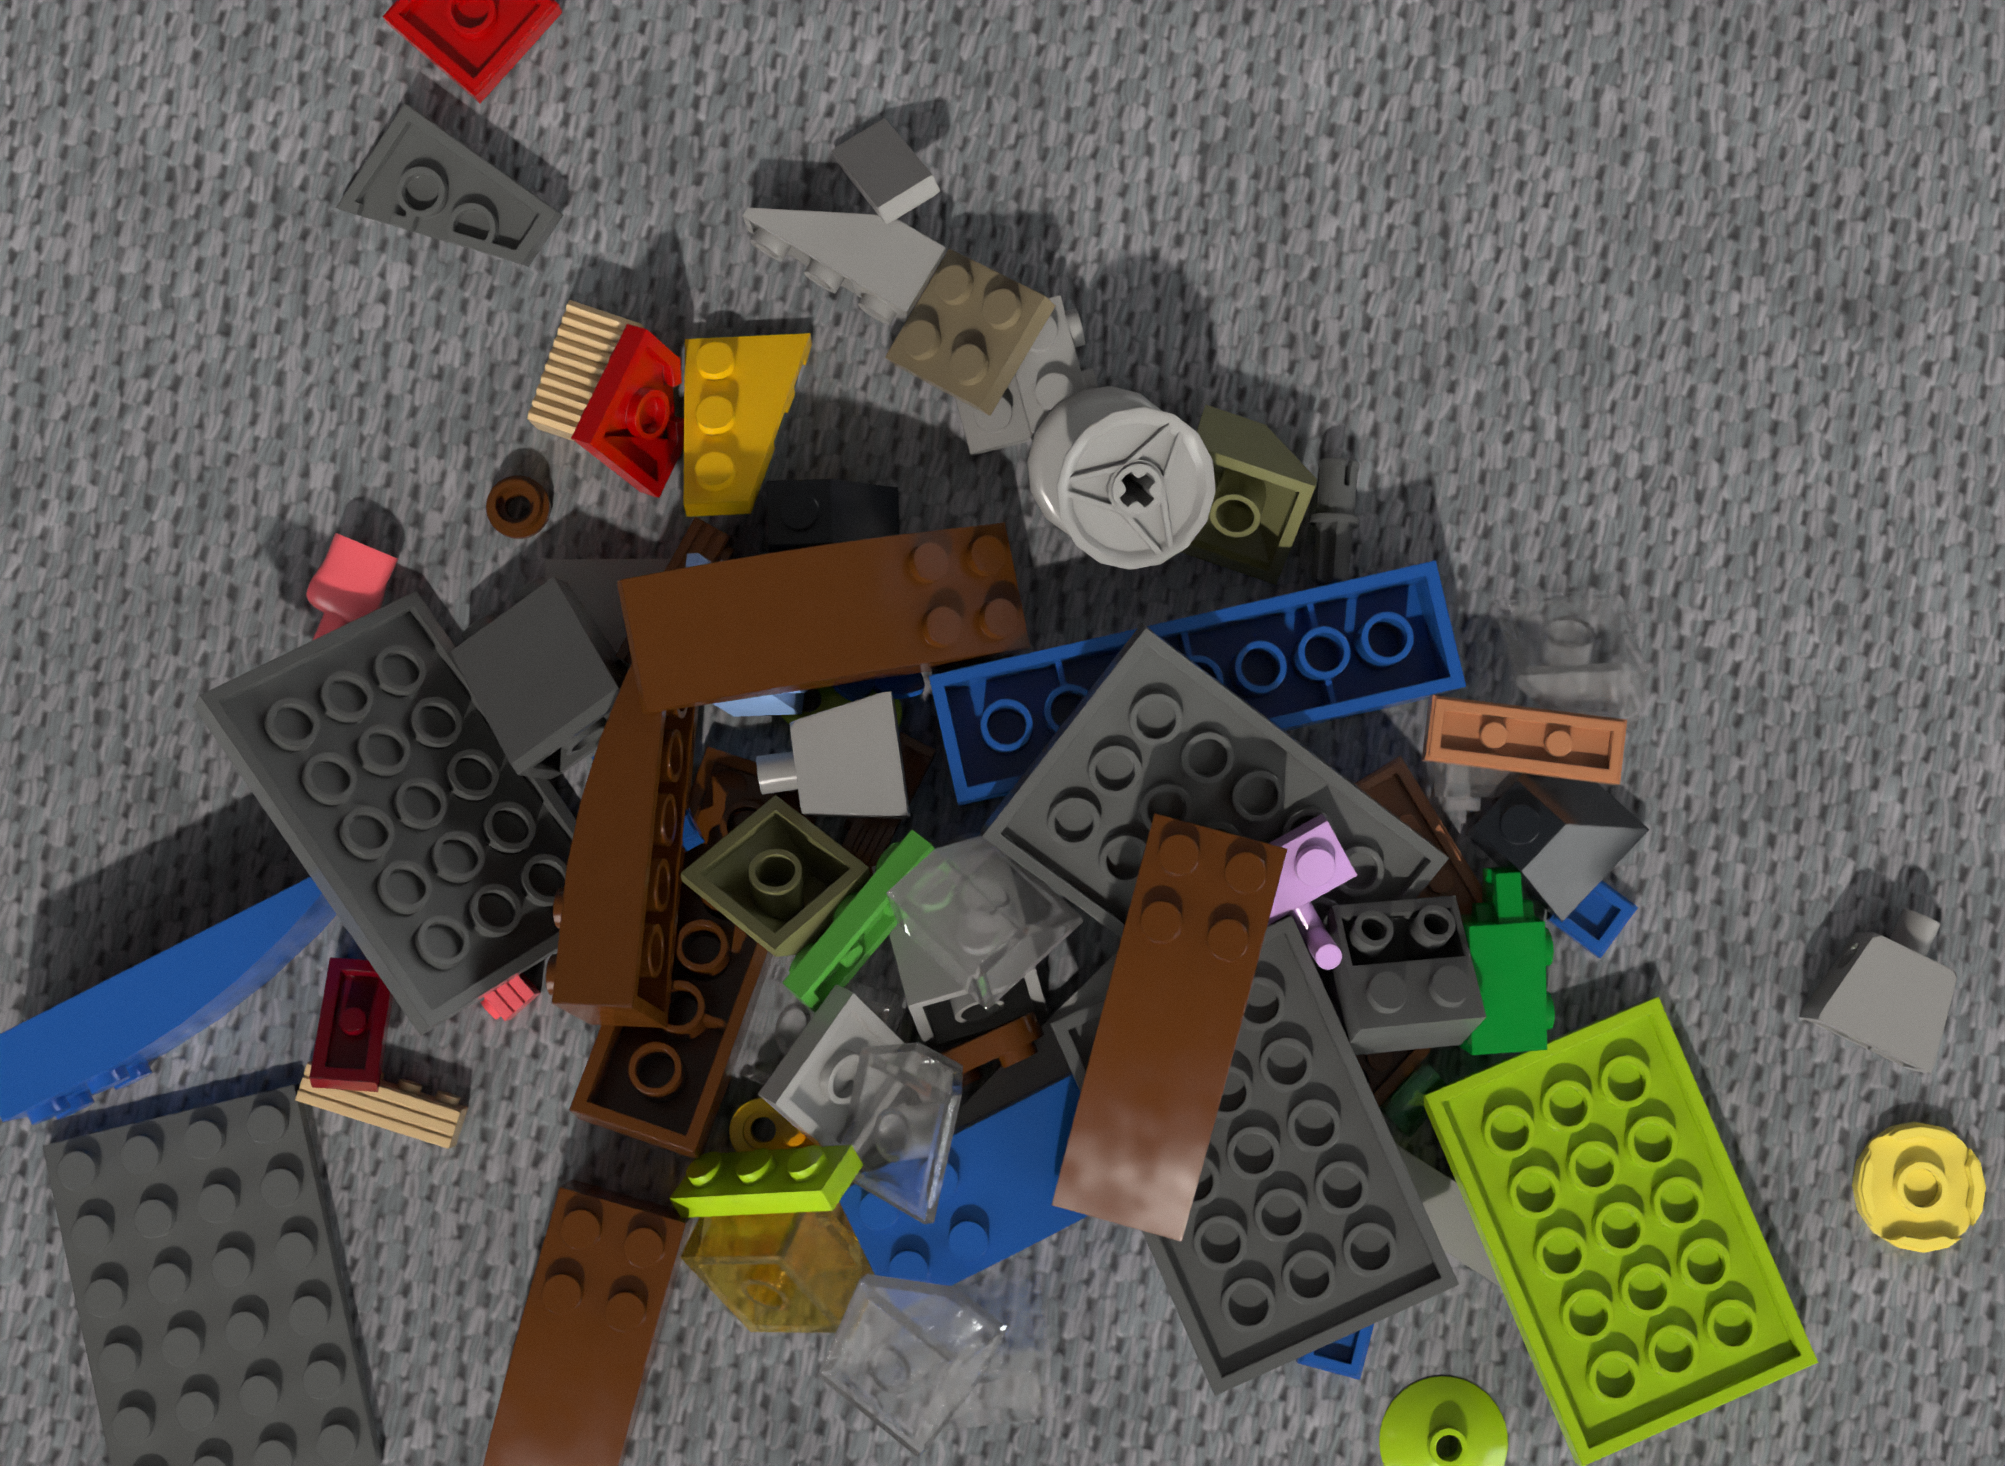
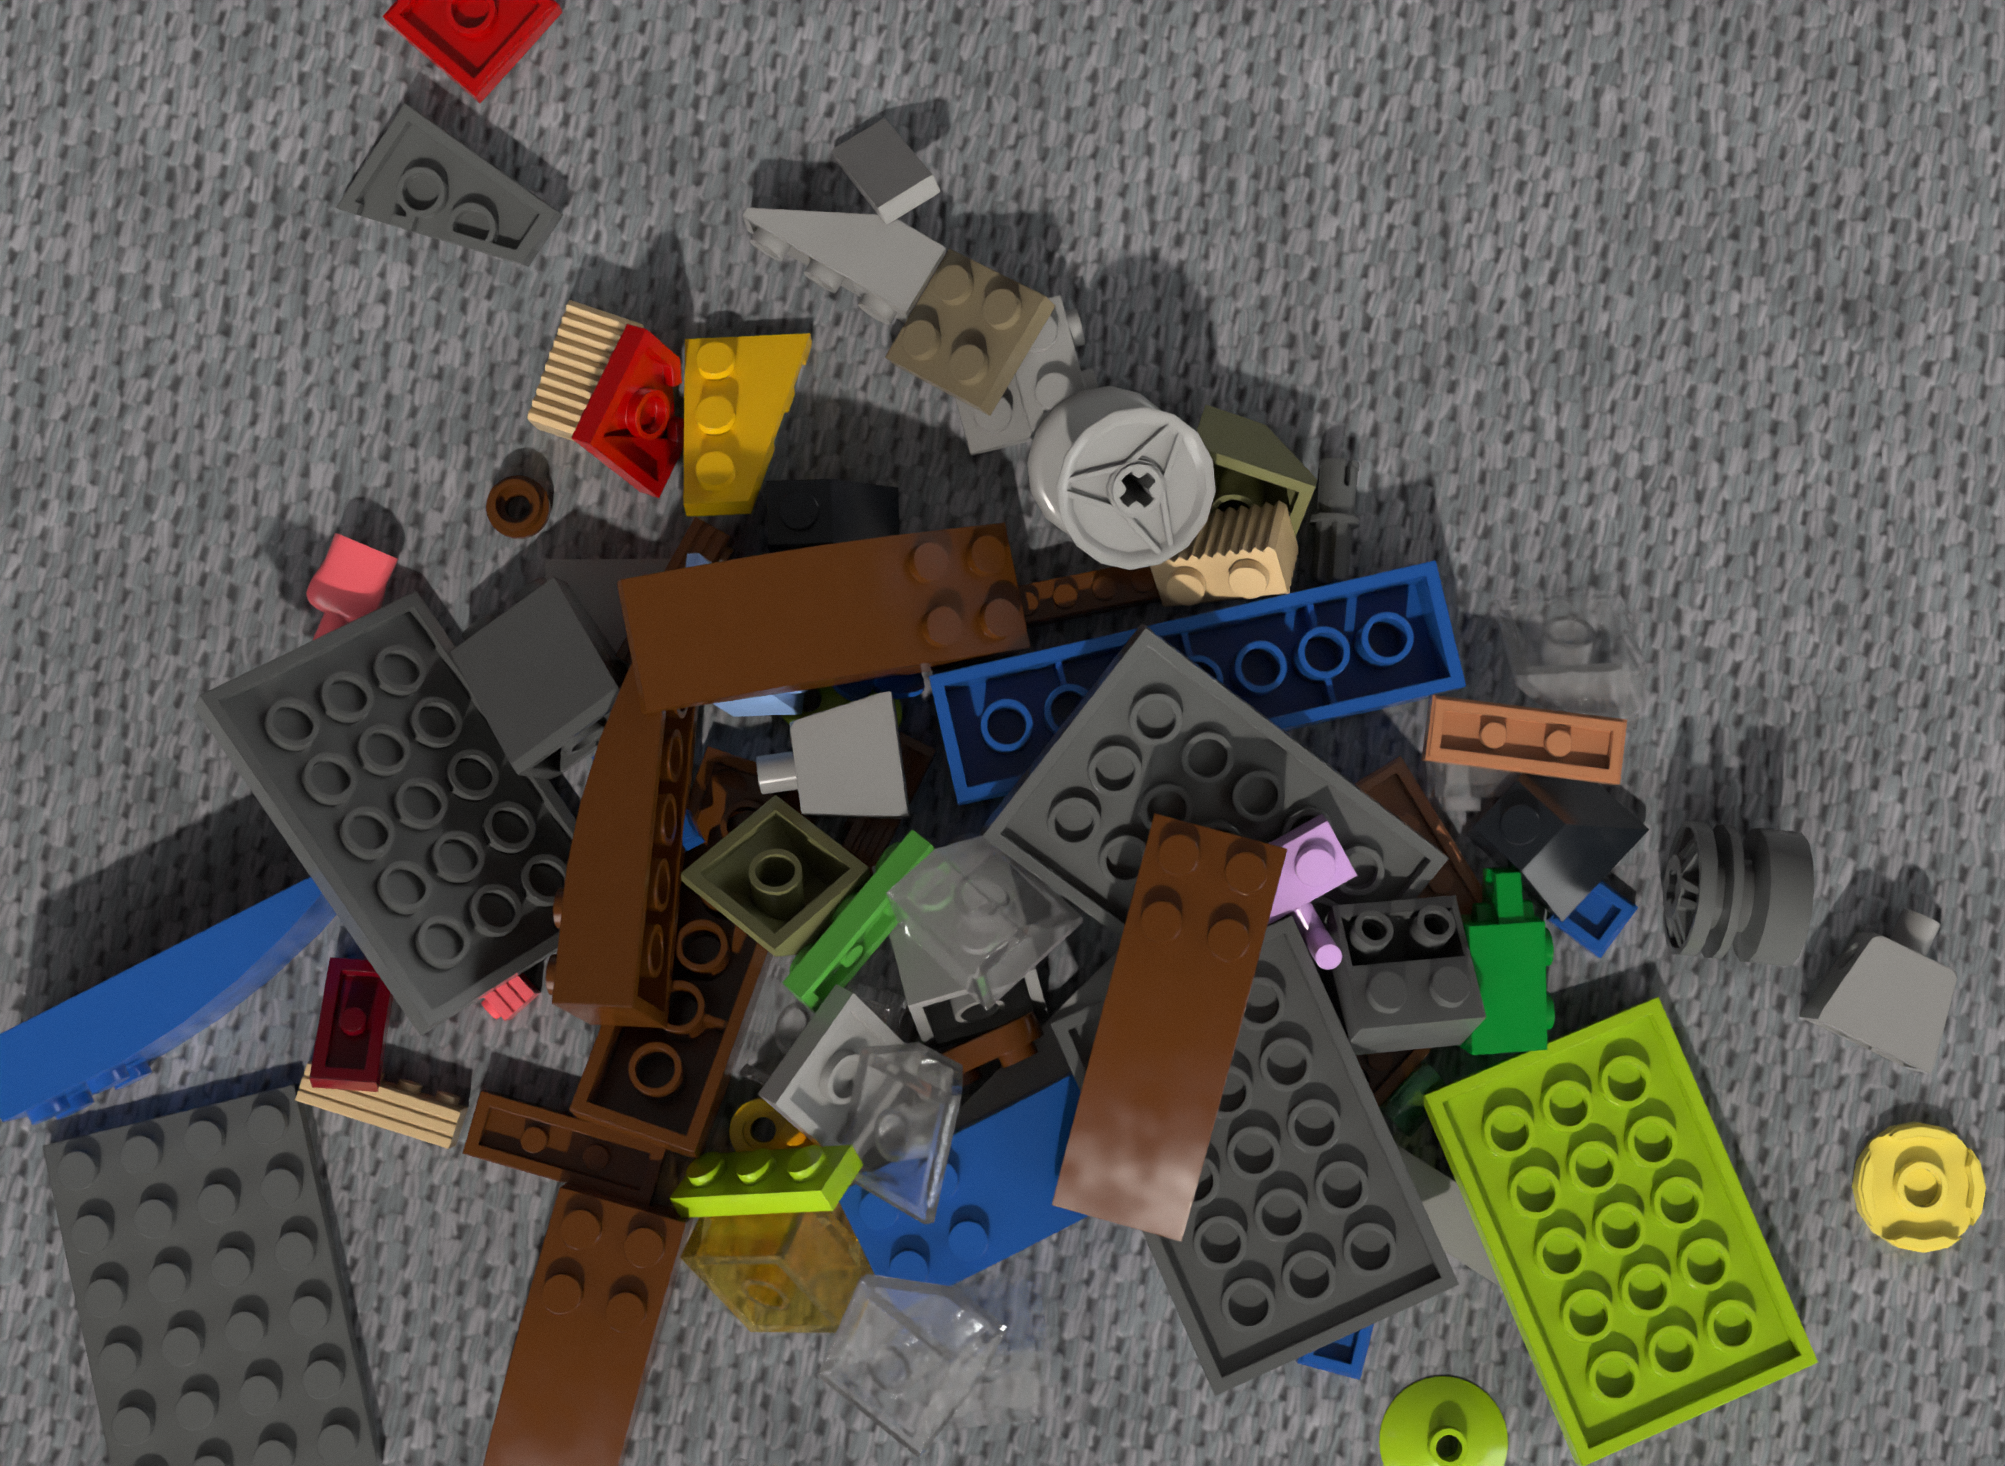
none -> reddish brown plate [462,1089,668,1206]
none -> reddish brown piece [1018,566,1161,628]
none -> tan brick [1150,500,1299,607]
none -> dark grey wheel [1663,821,1814,966]

